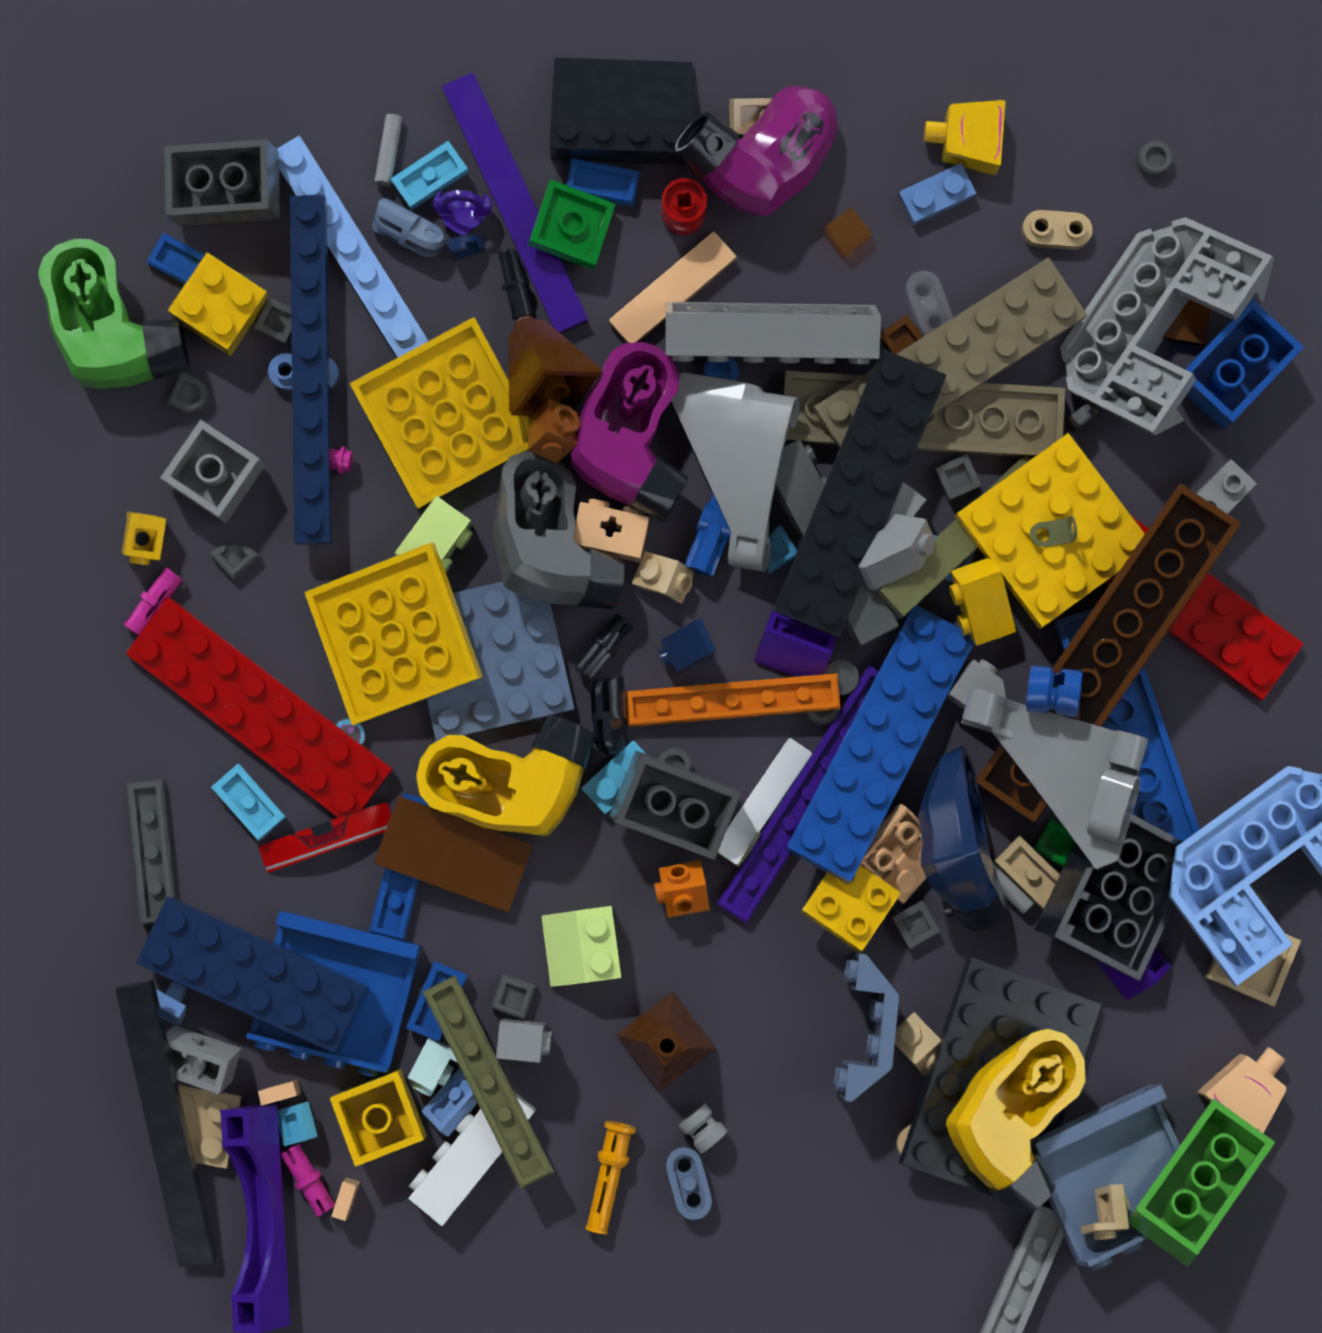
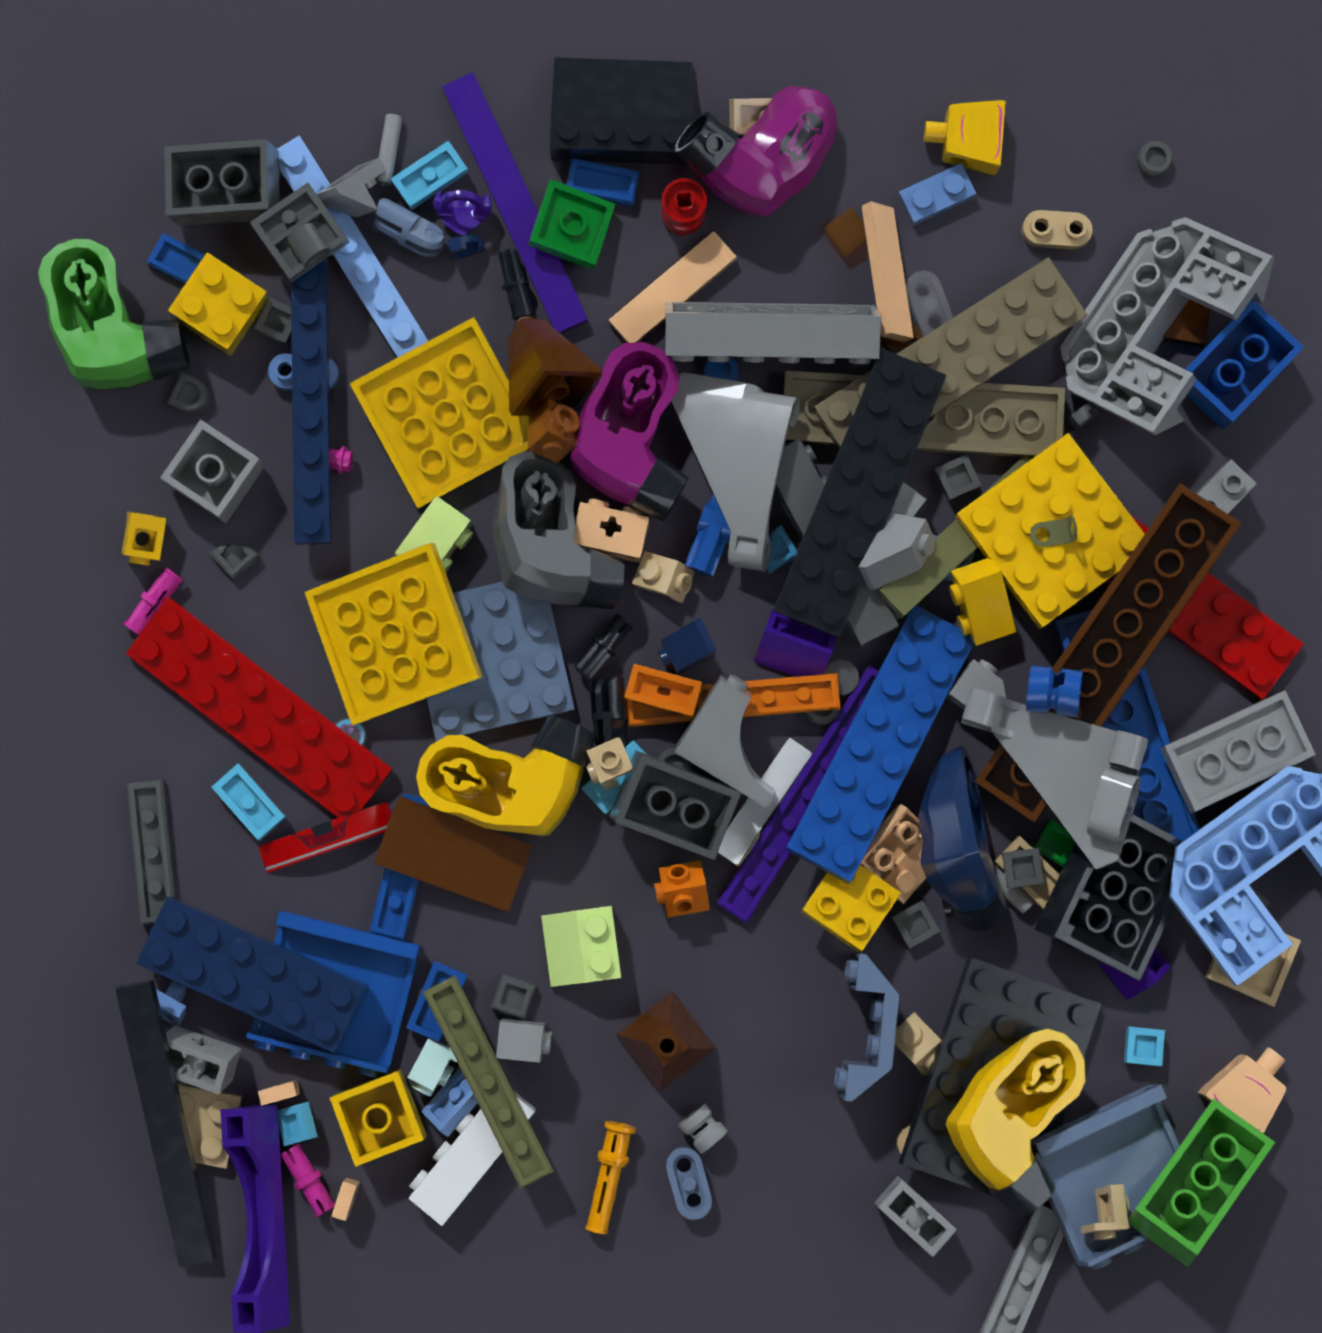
none -> dark grey plate [250,183,350,282]
none -> light grey slope [316,157,386,217]
none -> tan bracket [586,737,633,791]
none -> orange piece [624,664,703,718]
none -> light grey arch [675,674,774,808]
none -> light nougat tile [862,201,914,342]
none -> light grey brick [874,1176,957,1257]
none -> dark grey tile [1001,848,1044,888]
none -> medium azure plate [1124,1026,1165,1066]
none -> light grey plate [1160,690,1316,813]

